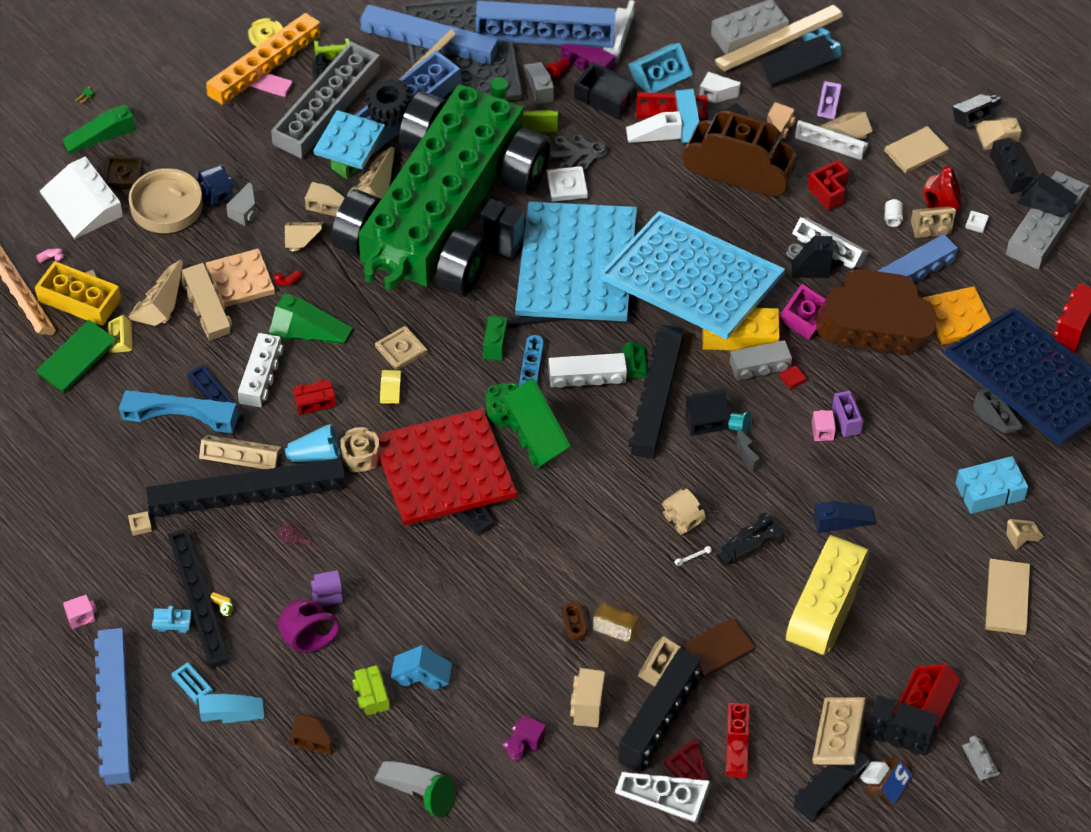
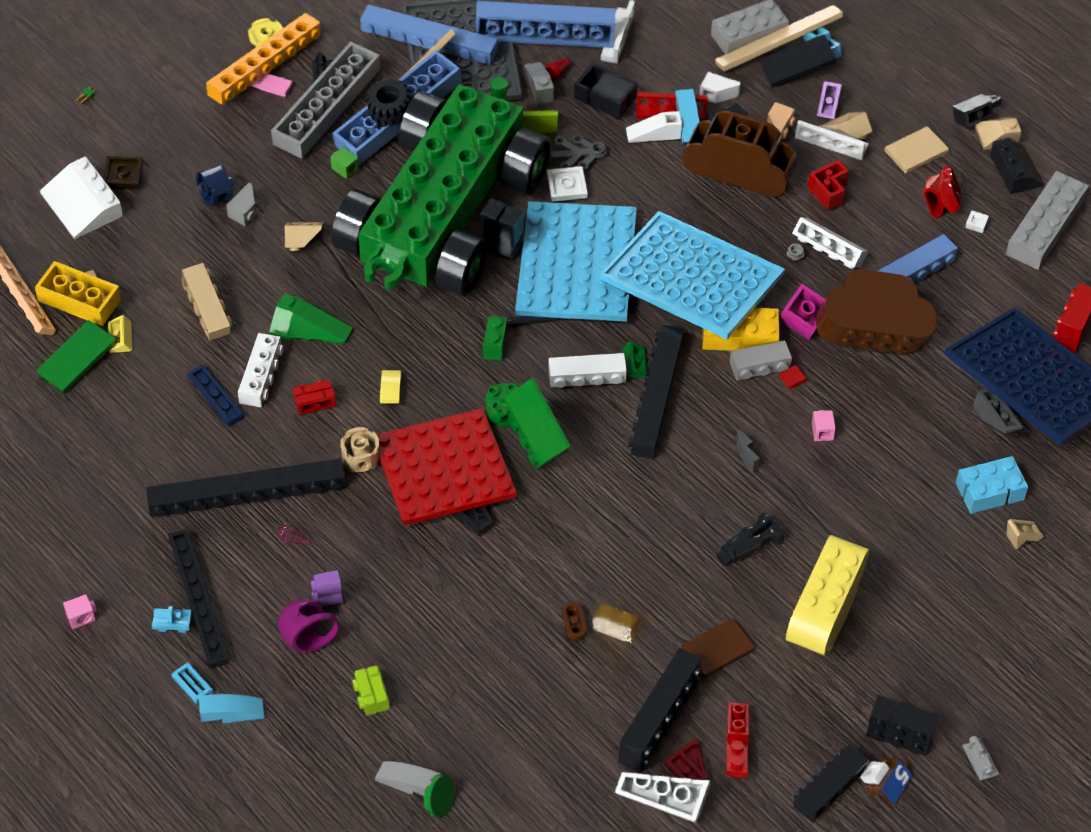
bright pink arm [36,248,65,264] -> none
green wedge [62,104,135,154] -> none
medium blue brick [94,628,131,785] -> none
dark azure arch [119,390,239,434] -> none
tan wedge [128,260,183,326] -> none
tan tile [128,511,152,536] -> none
tan piece [129,169,203,233] -> none
tan fence [199,435,282,469] -> none
light nougat plate [206,249,275,307] -> none
arm [210,592,233,616] -> none
red arm [274,270,302,286] -> none
medium azure cone [285,424,341,462] -> none
reddish brown slope [290,714,332,755] -> none
tan slope [305,182,344,217] -> none
medium azure plate [313,110,386,170] -> none
lime hinge [314,38,349,59] -> none
tan wedge [349,147,394,198] -> none
tan tile [375,325,428,370] -> none
dark azure brick [391,645,452,690] -> none
magenta brick [503,715,546,761] -> none
dark azure beam [519,335,543,386] -> none
magenta slope [561,44,615,71] -> none
tan brick [570,668,605,728] -> none
medium azure slope [628,43,692,93] -> none
tan brick [638,636,680,687] -> none
tan brick [662,488,706,535] -> none
white hinge [674,546,712,566] -> none
black slope [685,389,729,436] -> none
teal piece [728,411,752,435] -> none
black slope [792,236,833,278] -> none
tan tile [812,697,867,765] -> none
dark blue slope [813,501,875,533] -> none
medium lavender brick [832,390,863,437] -> none
white brick [884,199,903,227] -> none
red slope [892,664,960,728] -> none
tan slope [911,206,956,238] -> none
light orange plate [923,286,991,345] -> none
tan tile [985,559,1030,635] -> none
black slope [1018,172,1078,217] -> none

